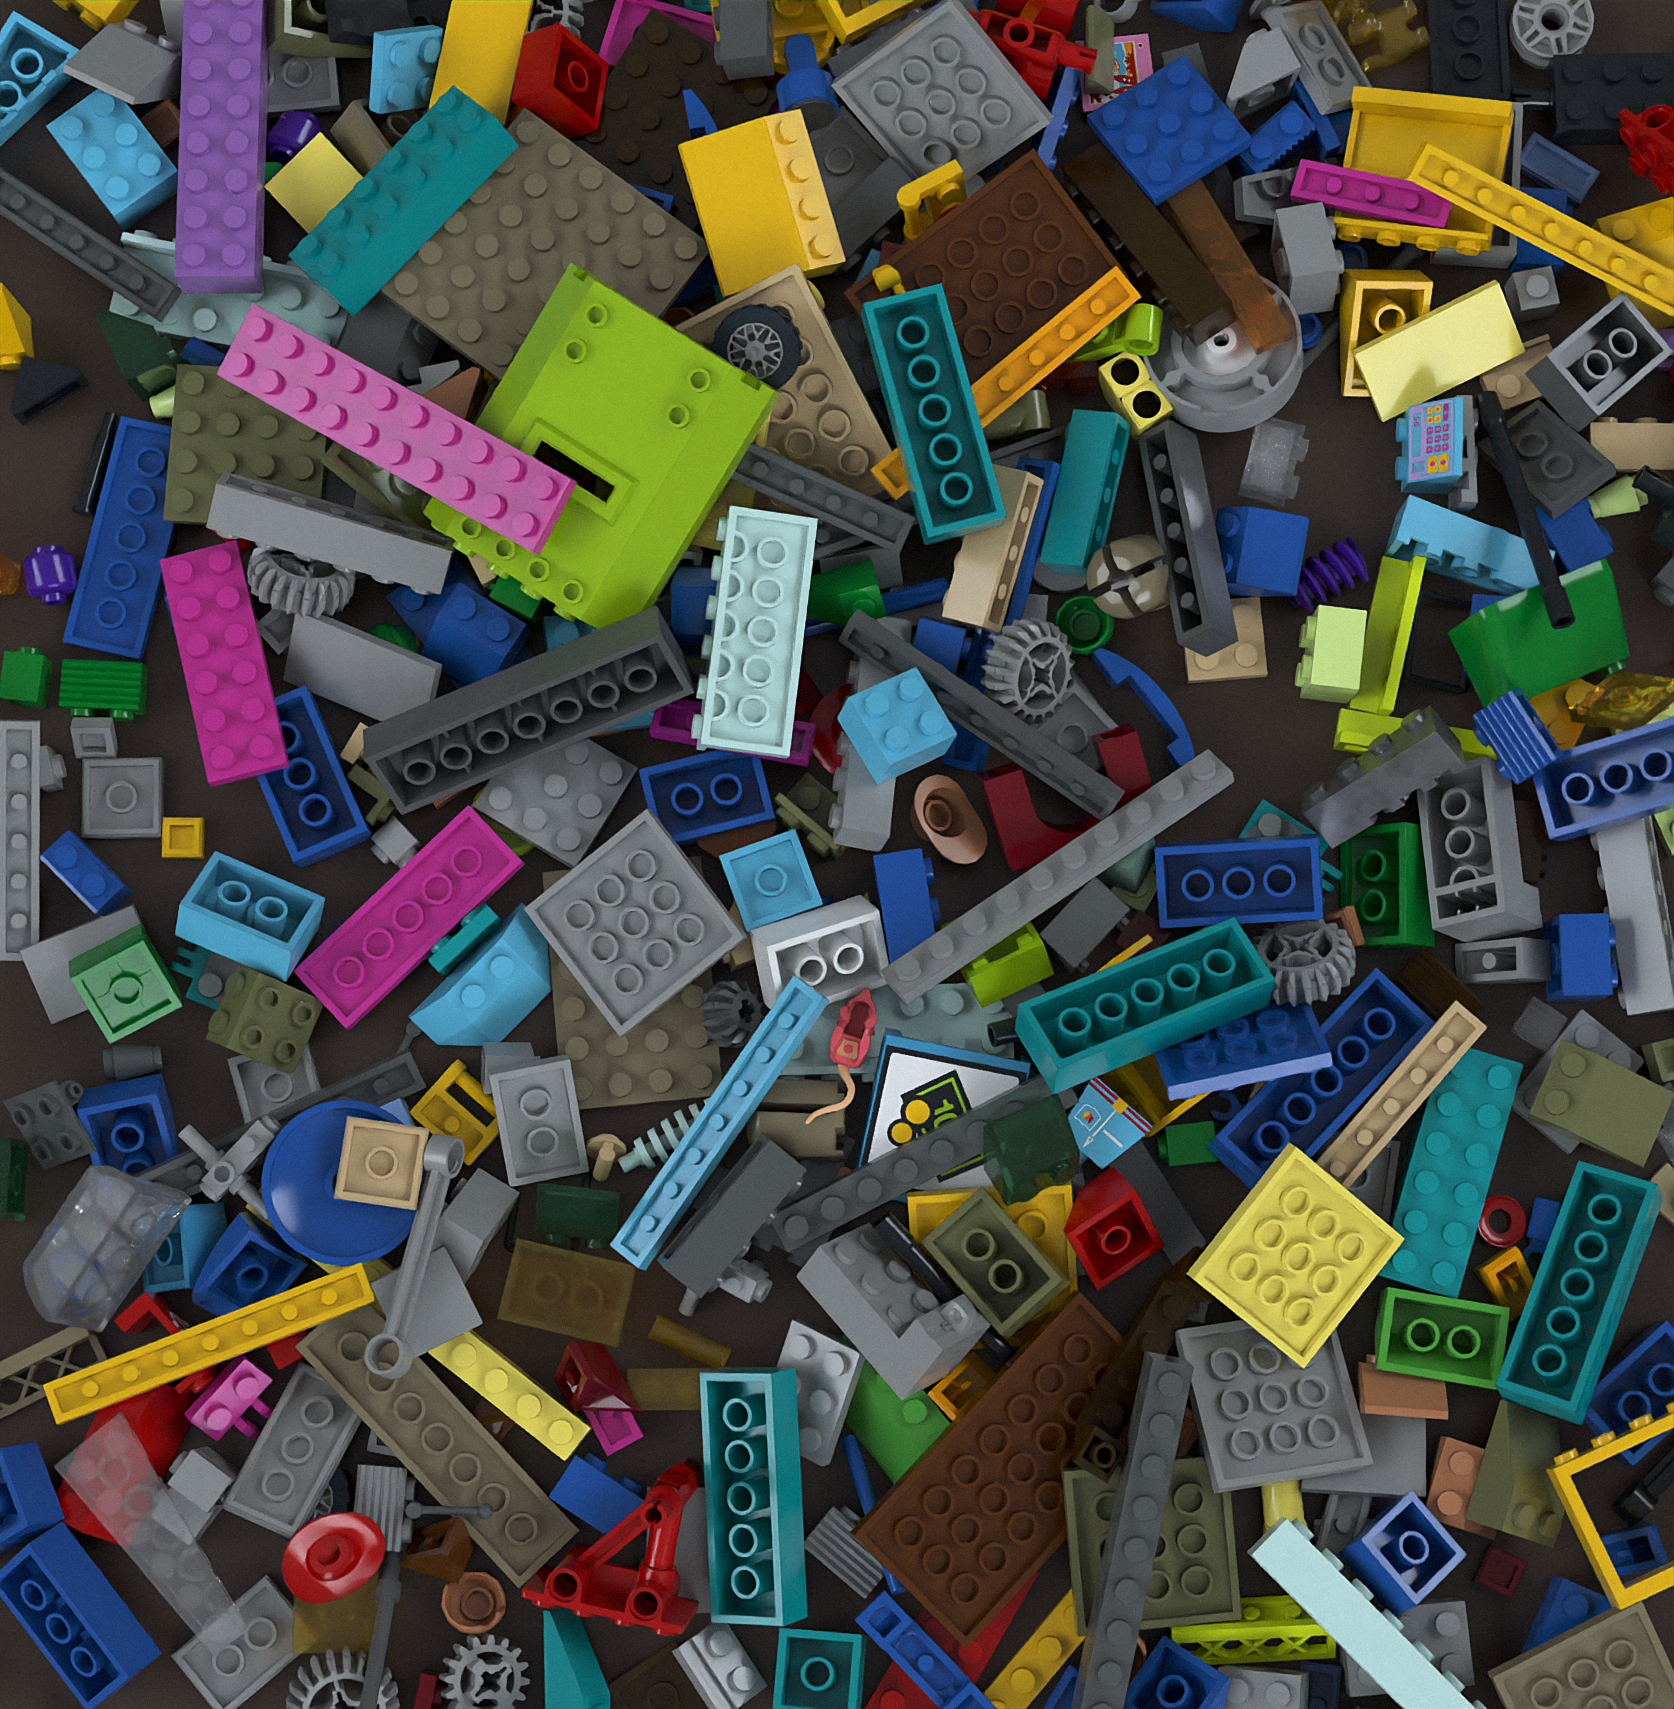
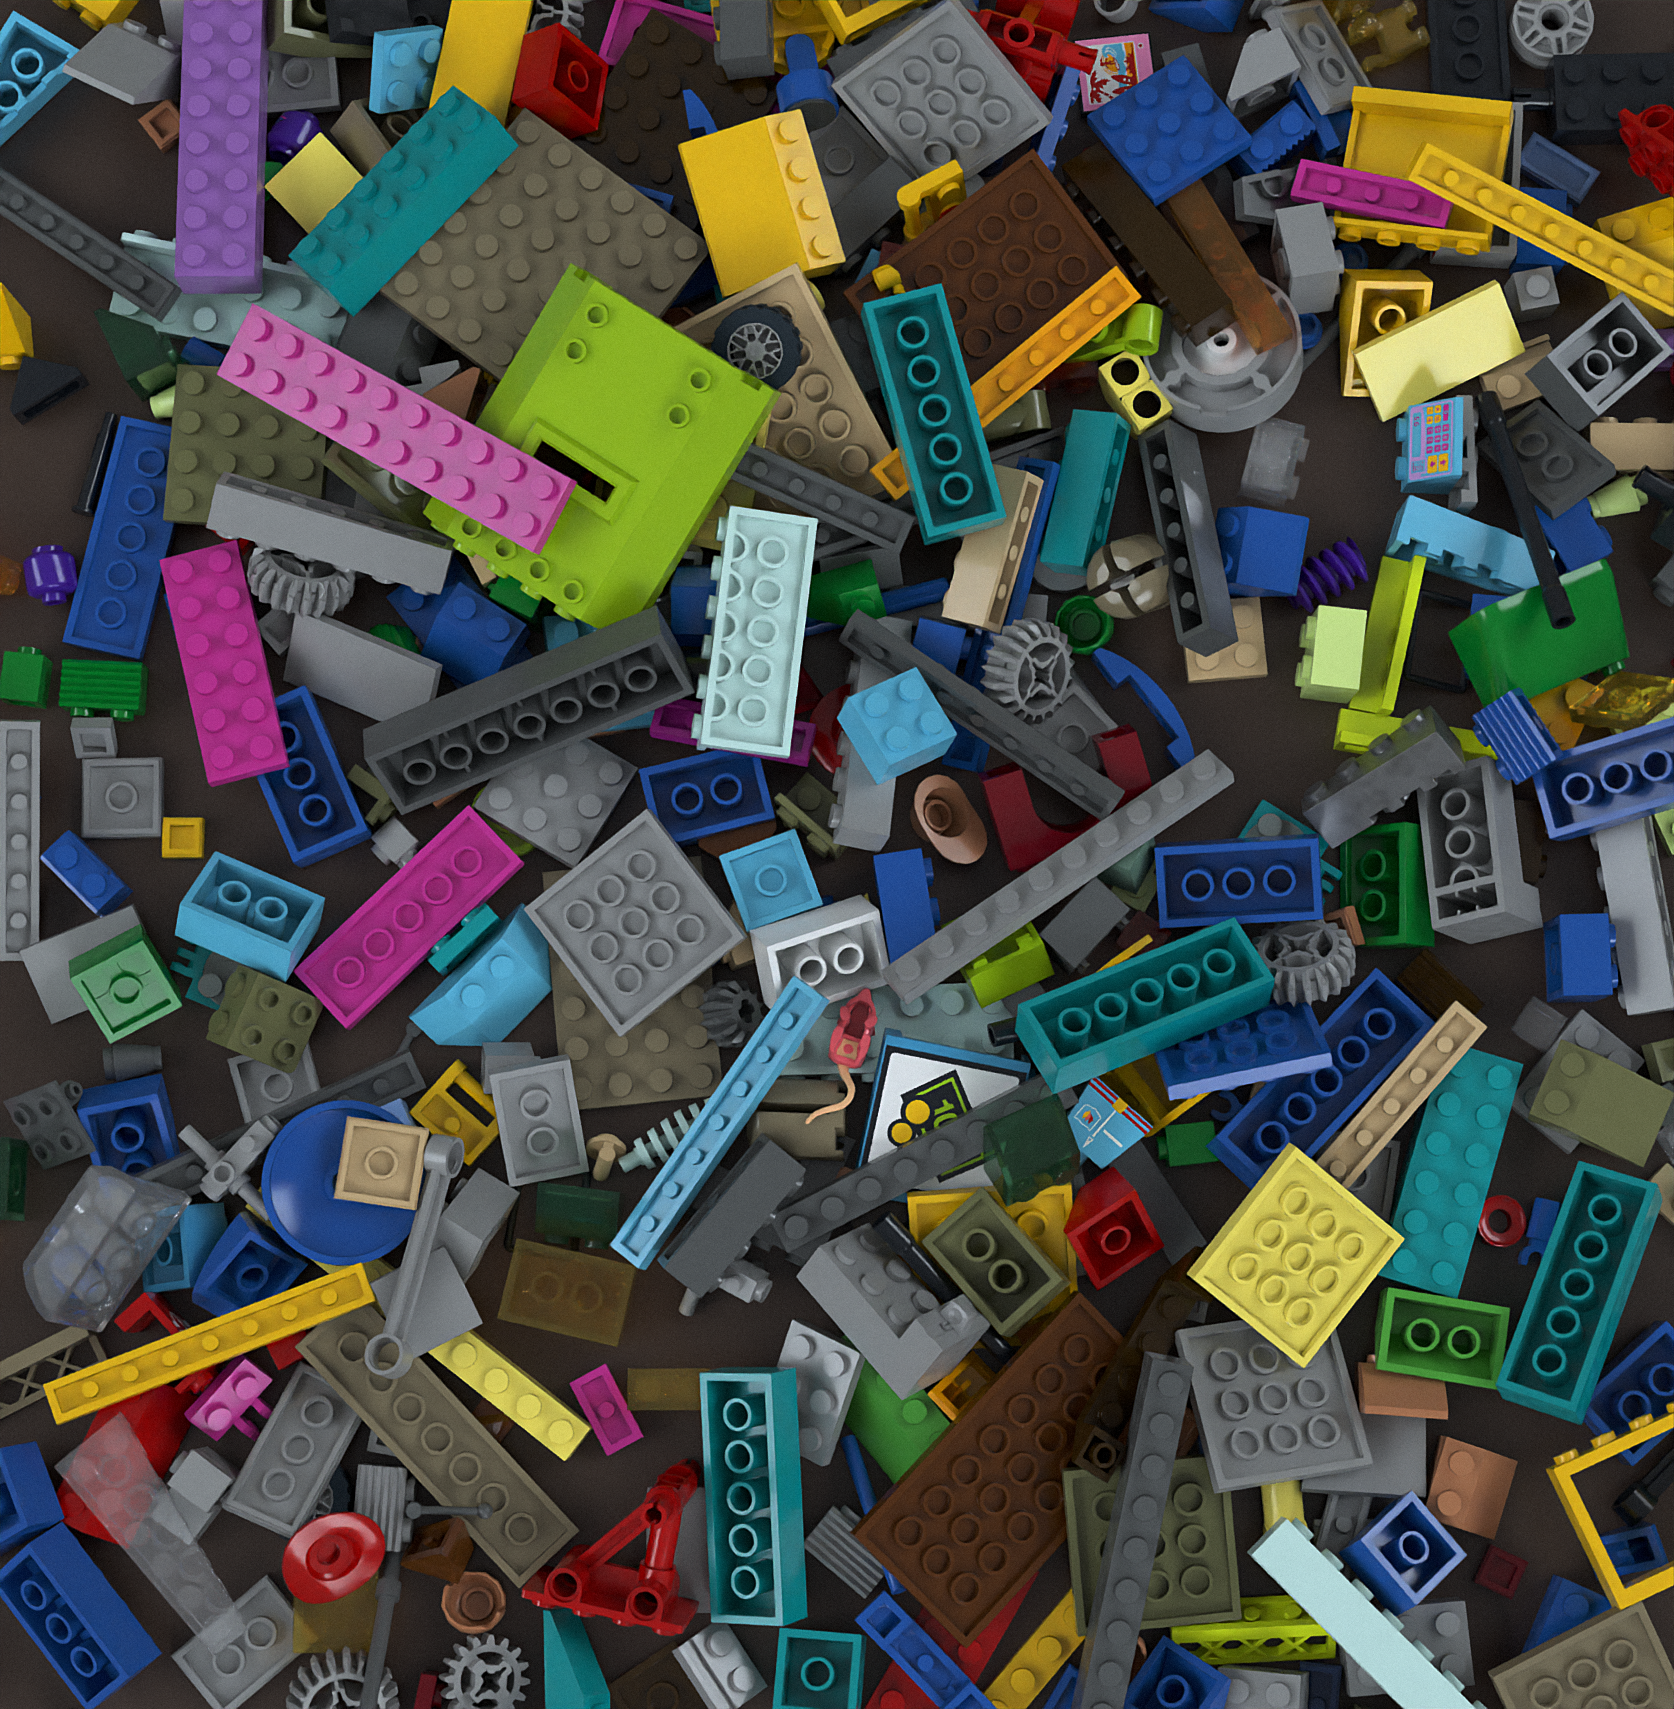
light grey plate [40,745,67,793] -> none
medium azure brick [46,89,178,231] -> none
tan plate [340,722,368,767] -> none
blue brick [549,1452,645,1534] -> none
dark red slope [553,1341,642,1413] -> none
clear yellow pin [647,1314,732,1369] -> none
olive slope [1084,5,1114,94] -> none
light grey slope [1455,937,1551,984] -> none
olive slope [1464,1399,1565,1548] -> none
light orange slope [1472,1246,1534,1322] -> none

